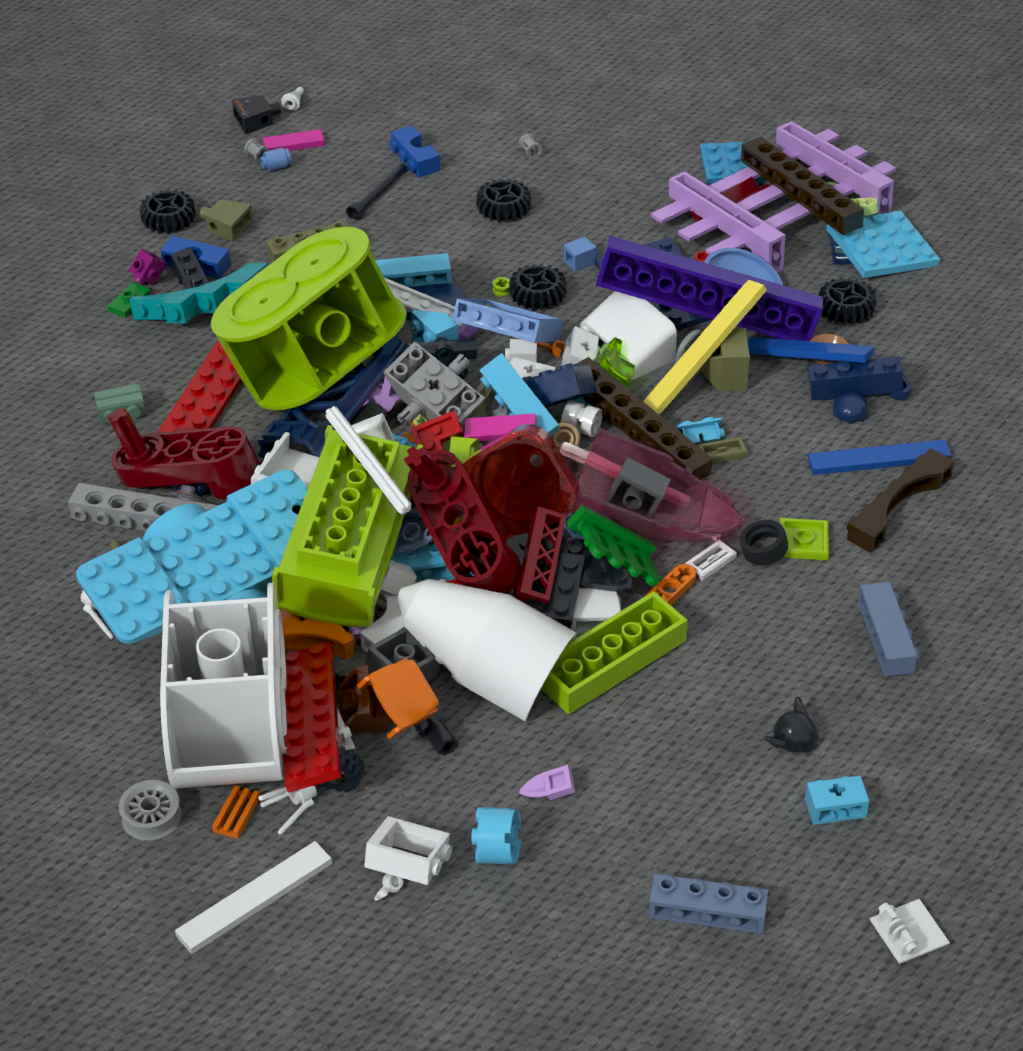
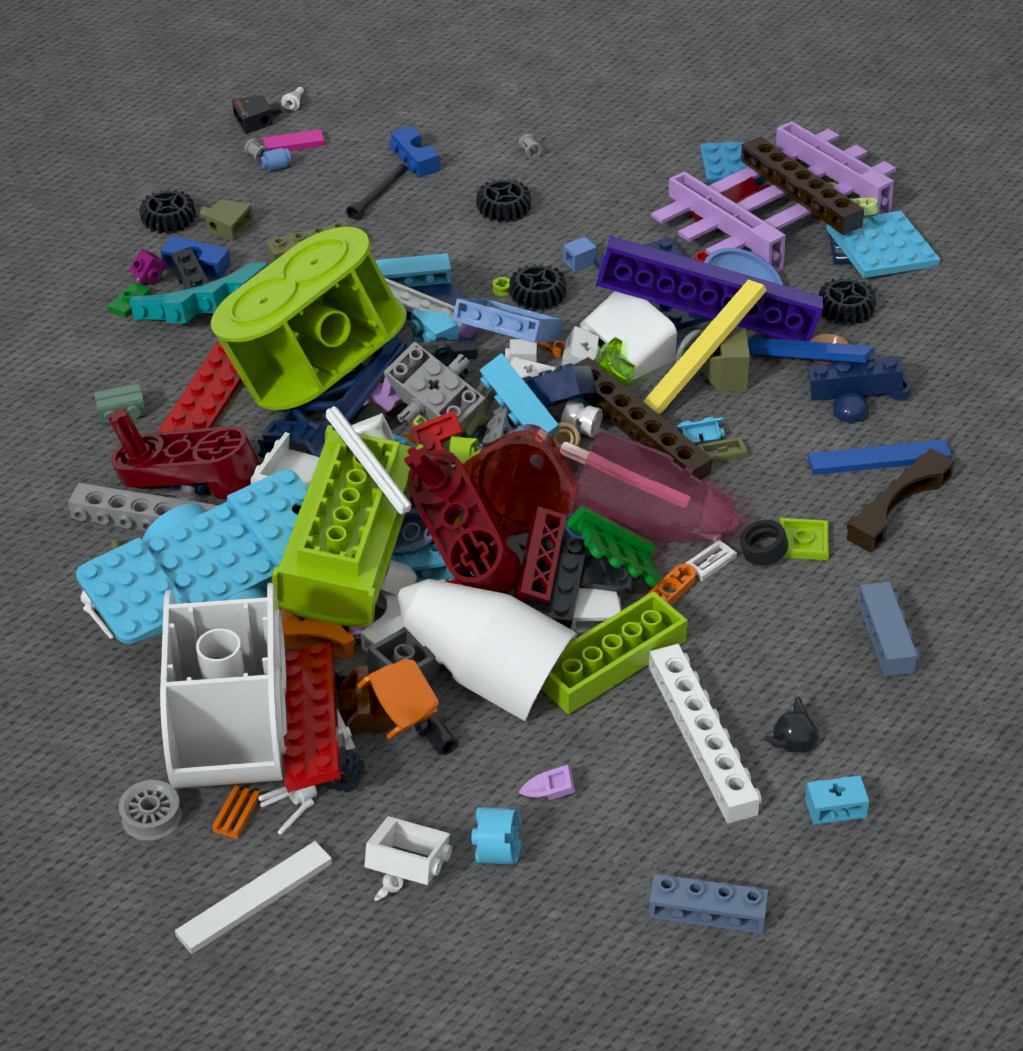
dark pink tile [464,413,537,441] -> none
dark grey brick [602,457,671,528] -> none
white hinge [869,899,950,964] -> none
none -> white brick [649,644,762,824]

